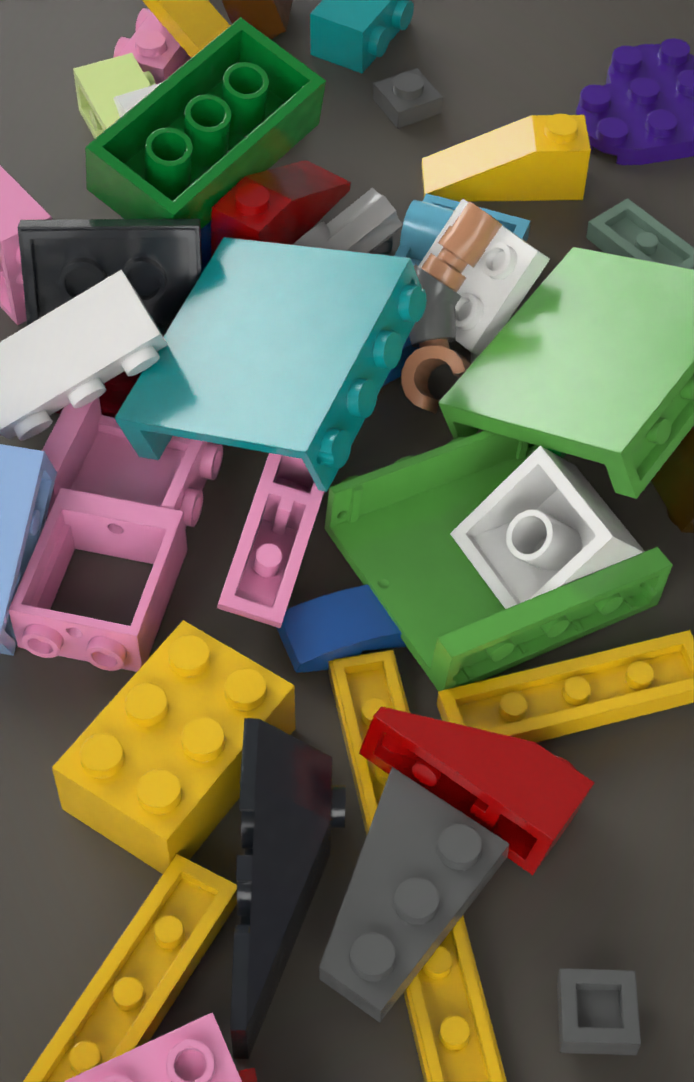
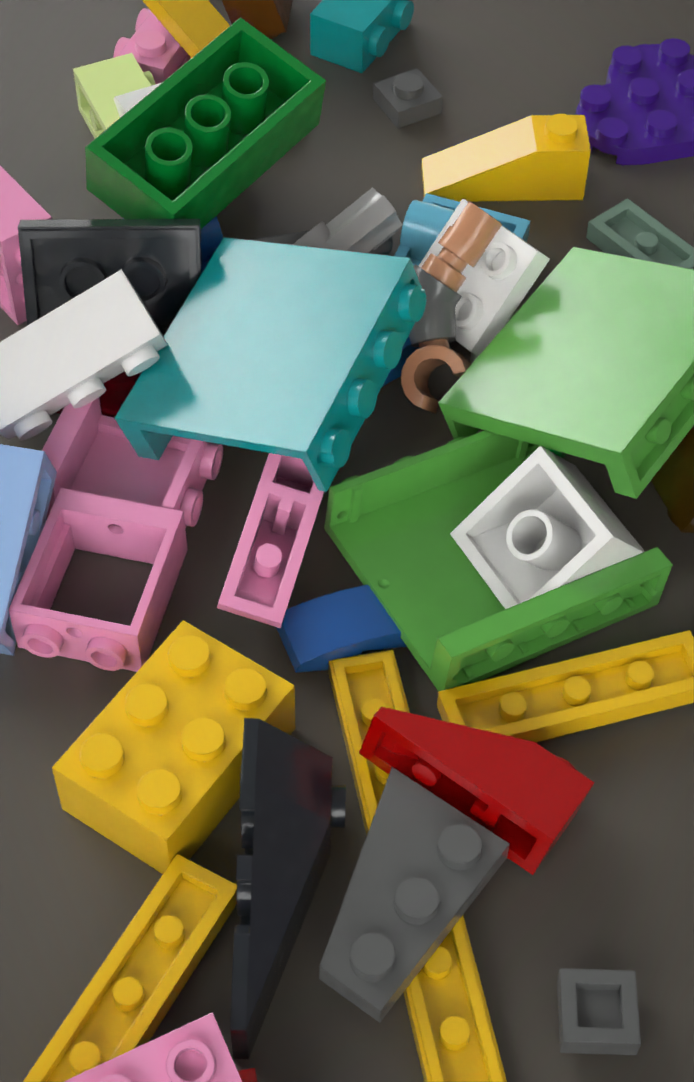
red slope [211,160,351,258] -> none

